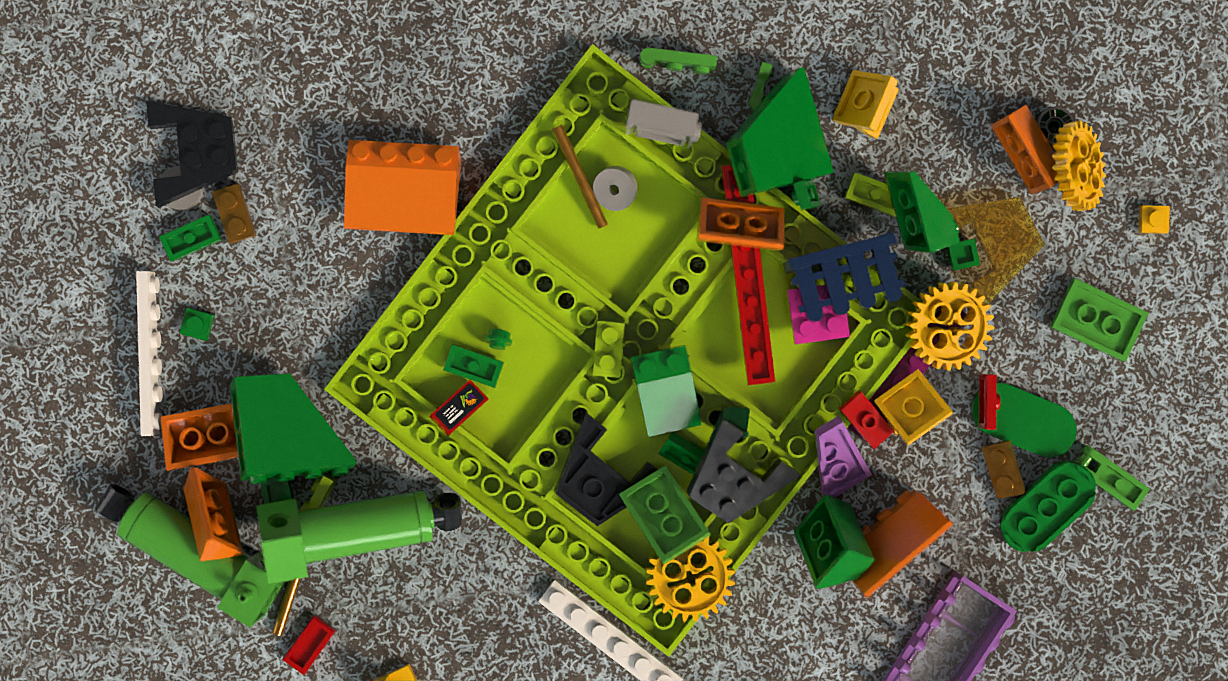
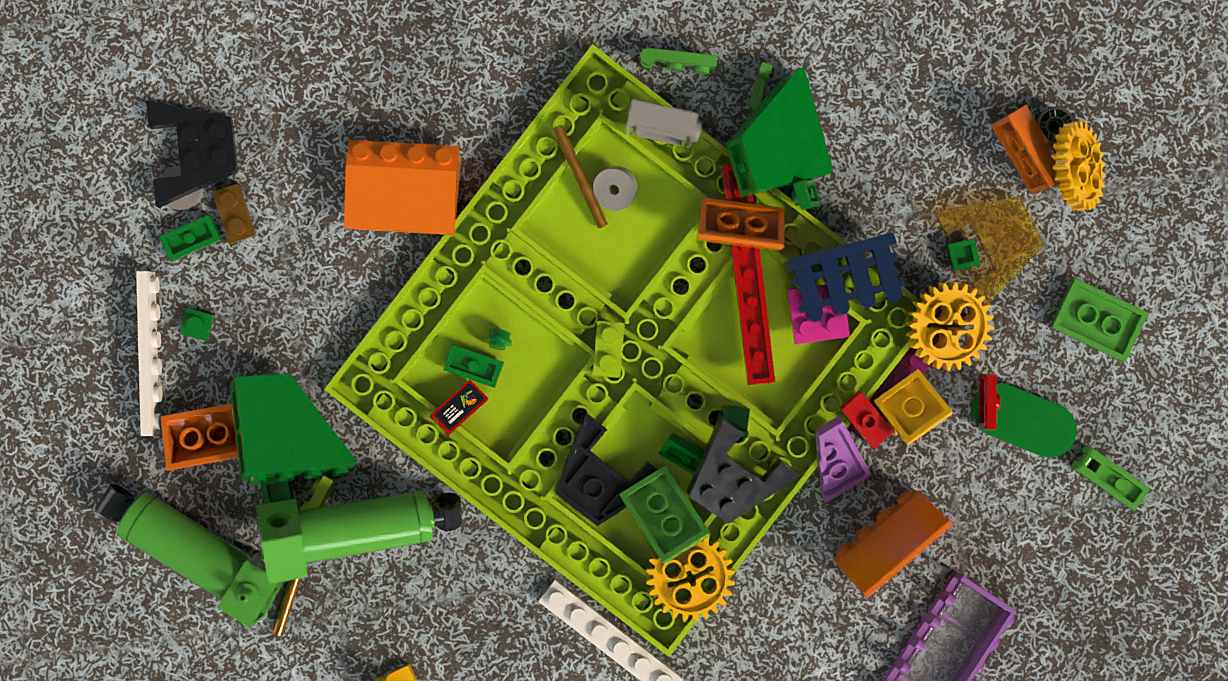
orange slope [184,467,244,561] -> none
red tile [282,615,337,675] -> none
slope [631,345,702,437] -> none
green slope [794,494,875,589] -> none
yellow bracket [832,70,899,139] -> none
lime plate [844,172,896,217] -> none
green slope [884,171,960,253] -> none
pearl gold plate [981,440,1026,499] -> none
green tile [1000,461,1096,552] -> none
yellow plate [1138,205,1170,234] -> none

